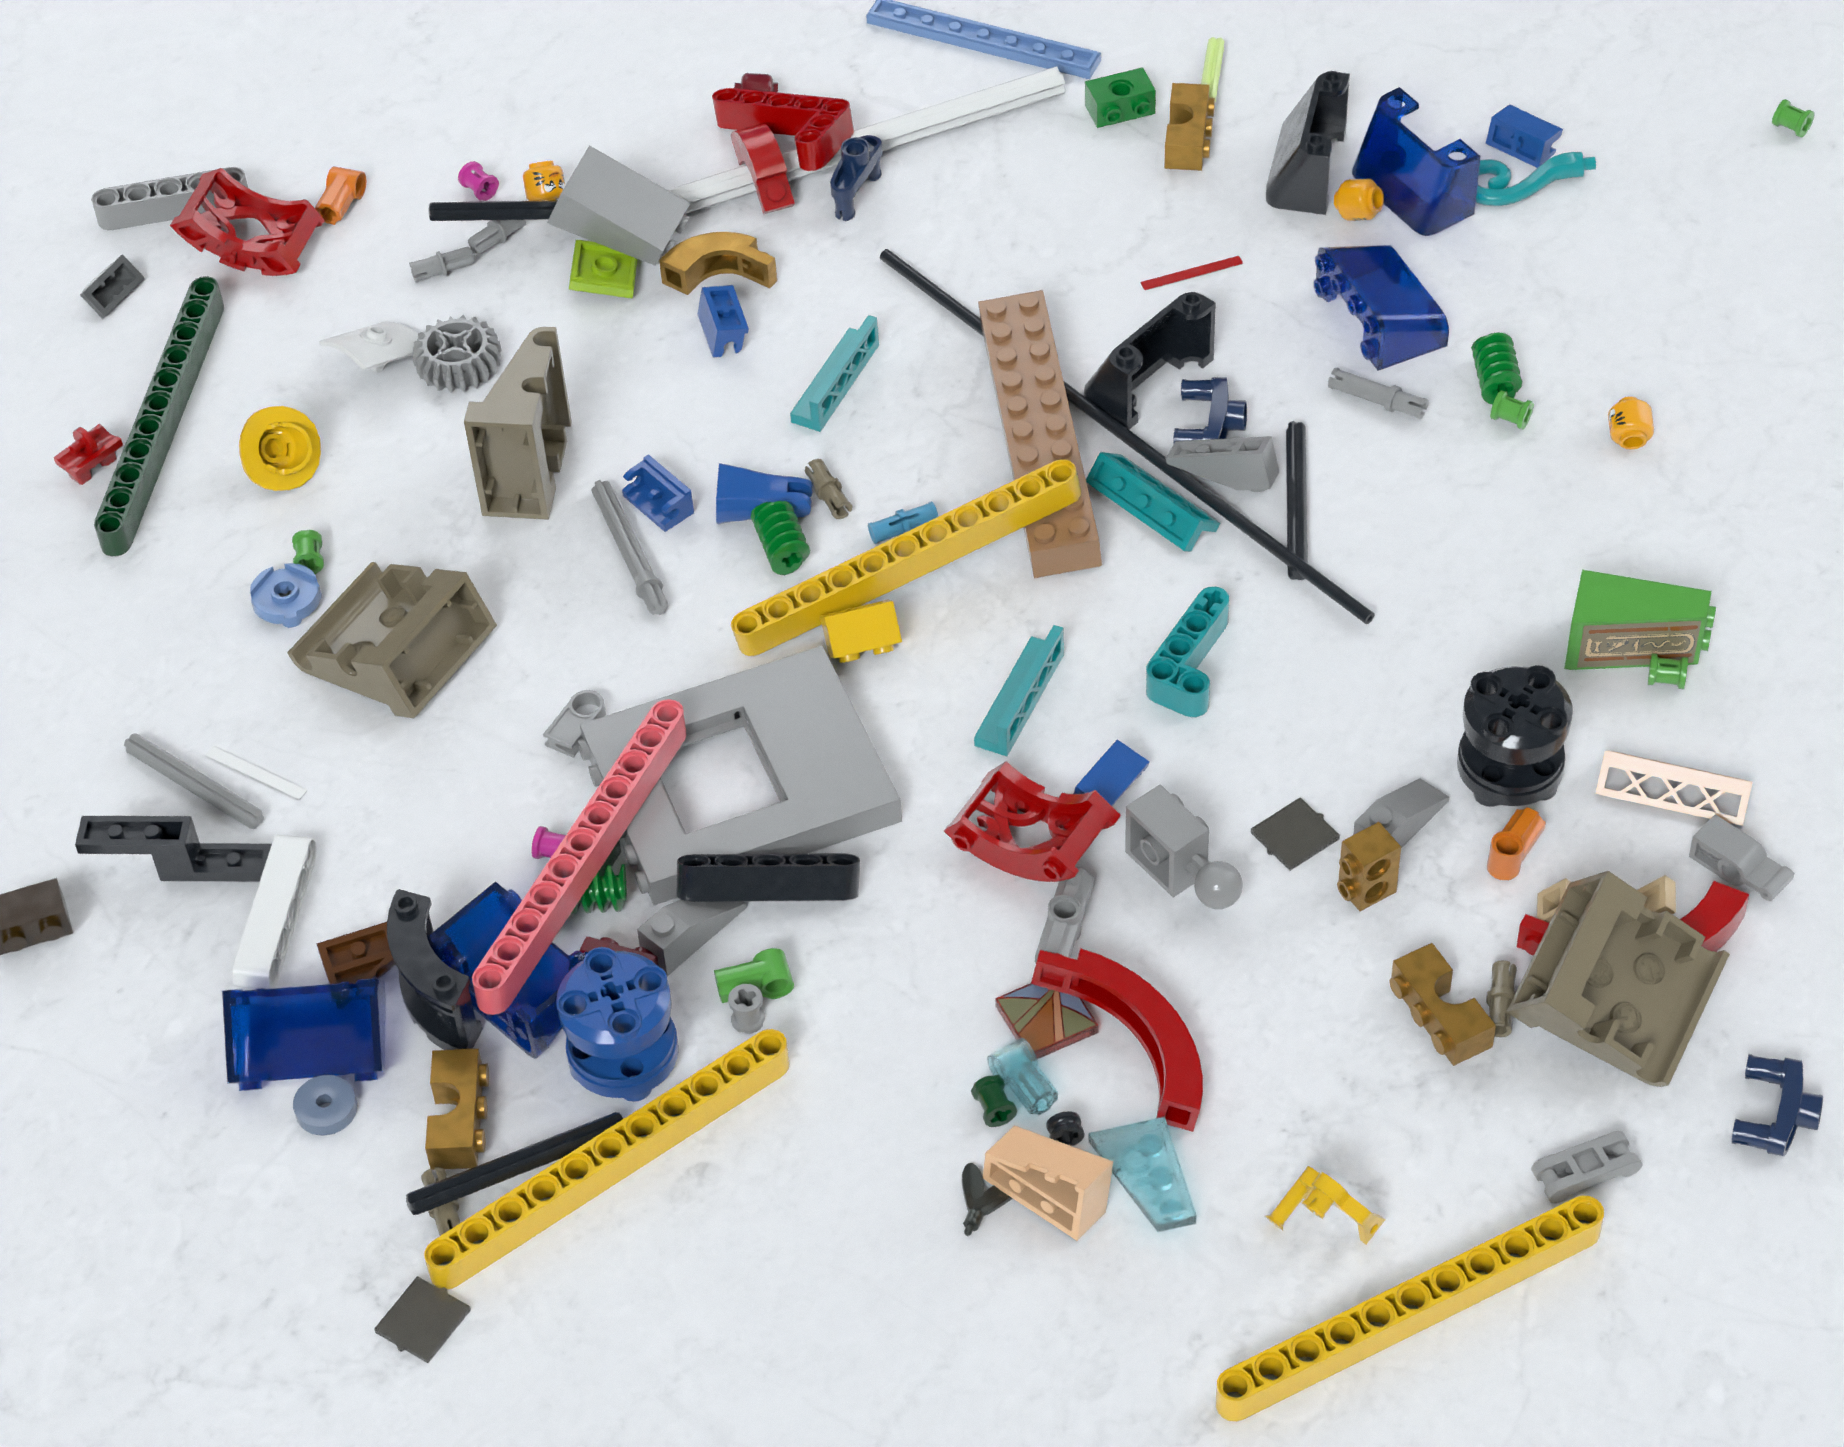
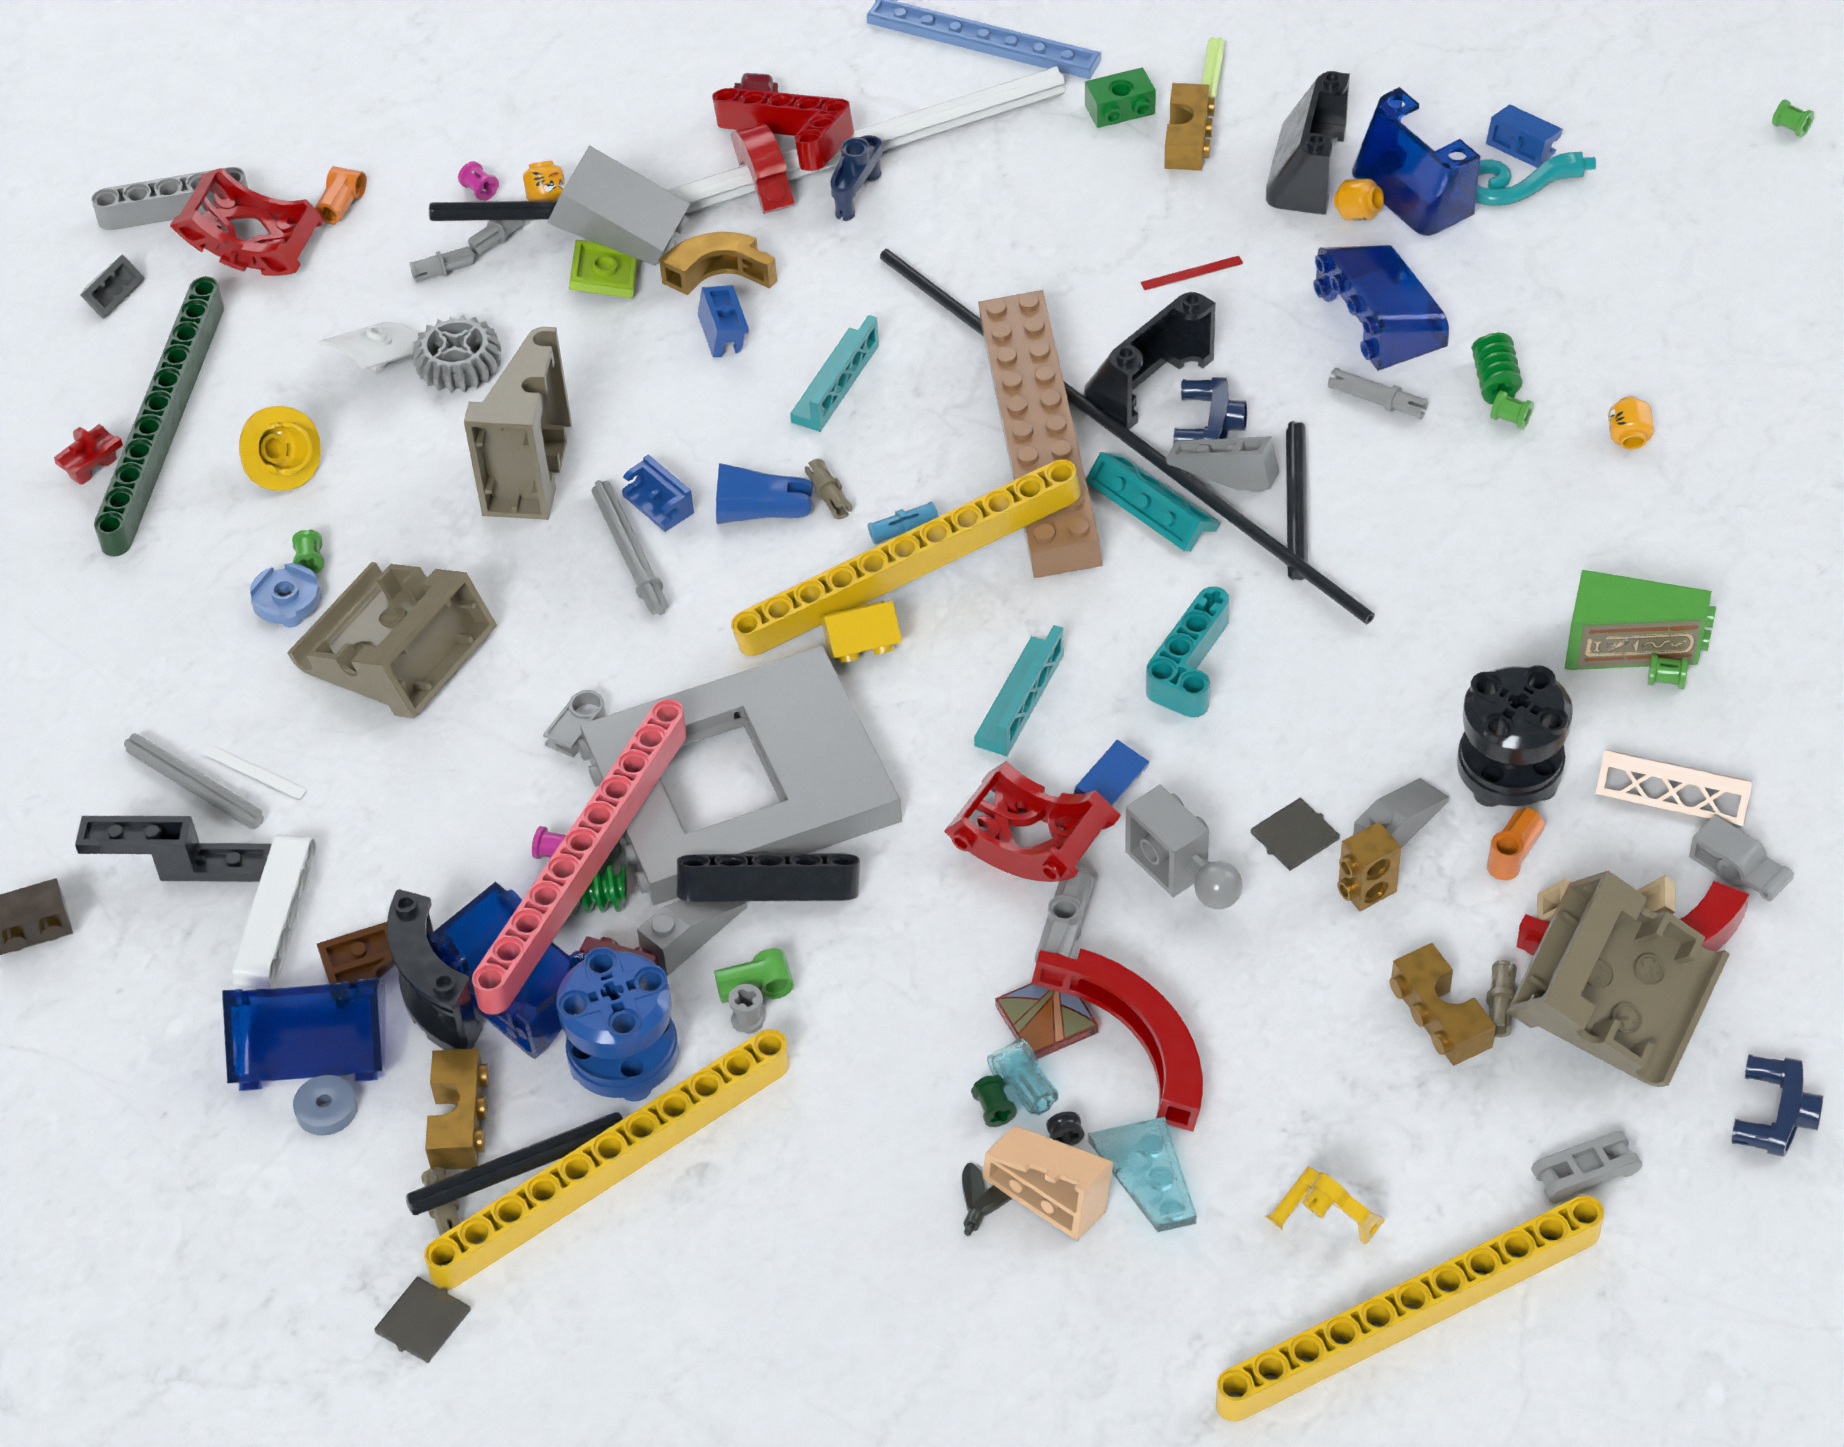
green piece [750,501,811,576] -> none

